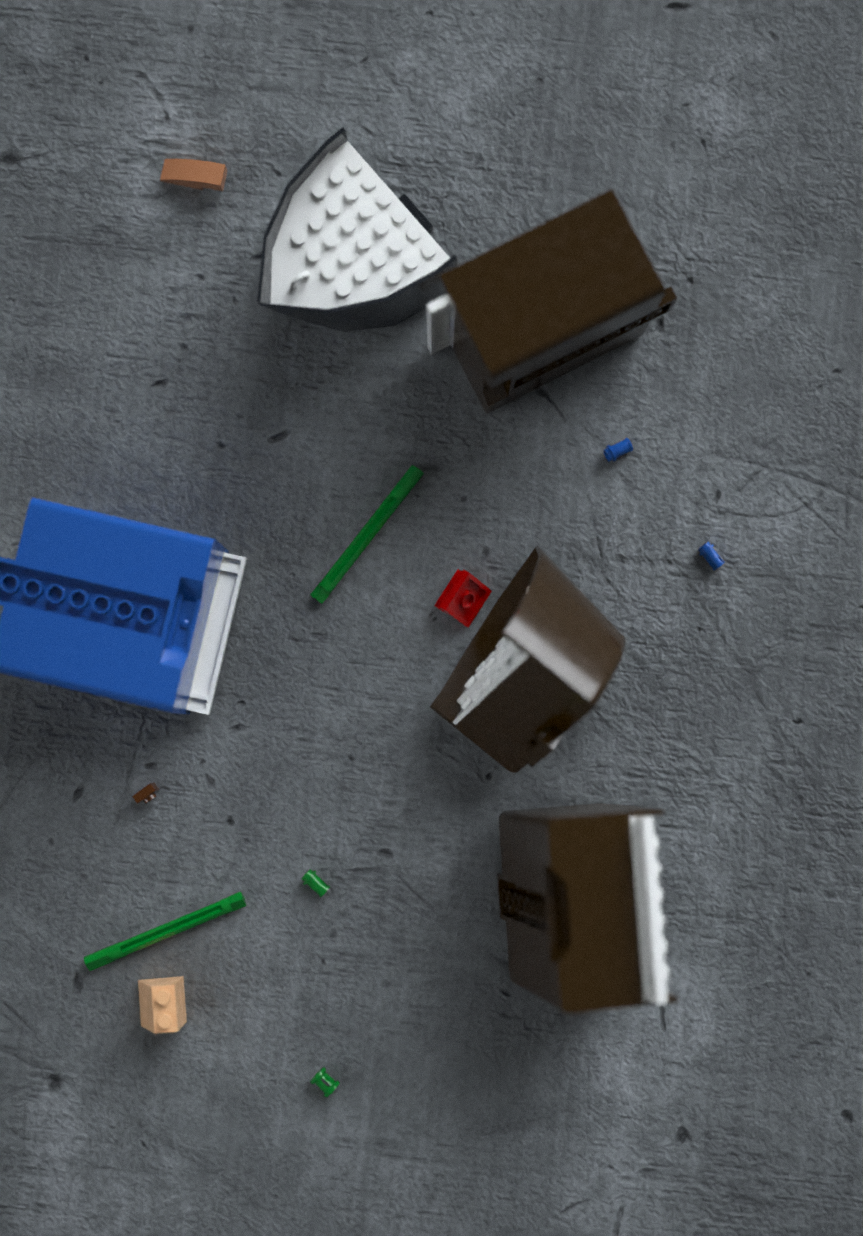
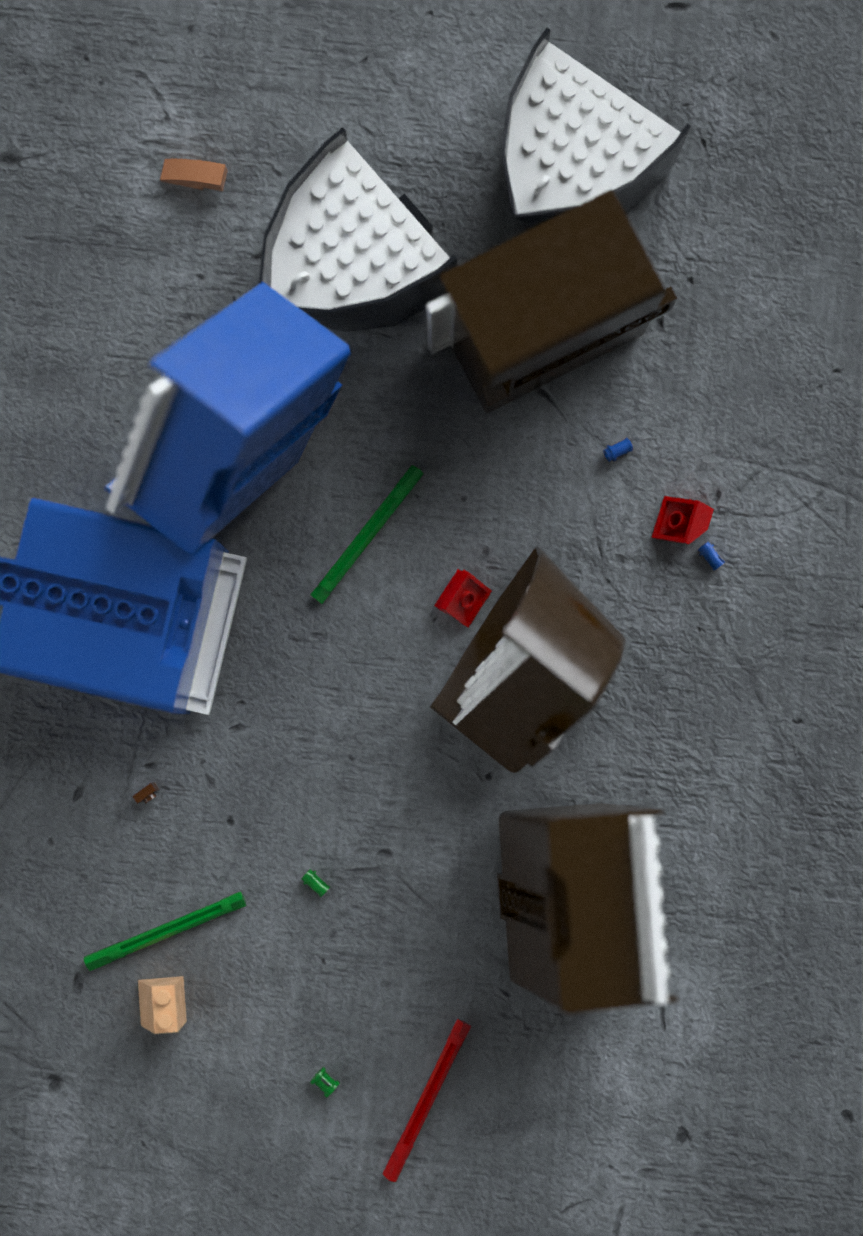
none -> blue piece [105,282,350,554]
none -> red piece [382,1019,471,1182]
none -> white piece [501,27,691,231]
none -> red slope [651,496,714,545]

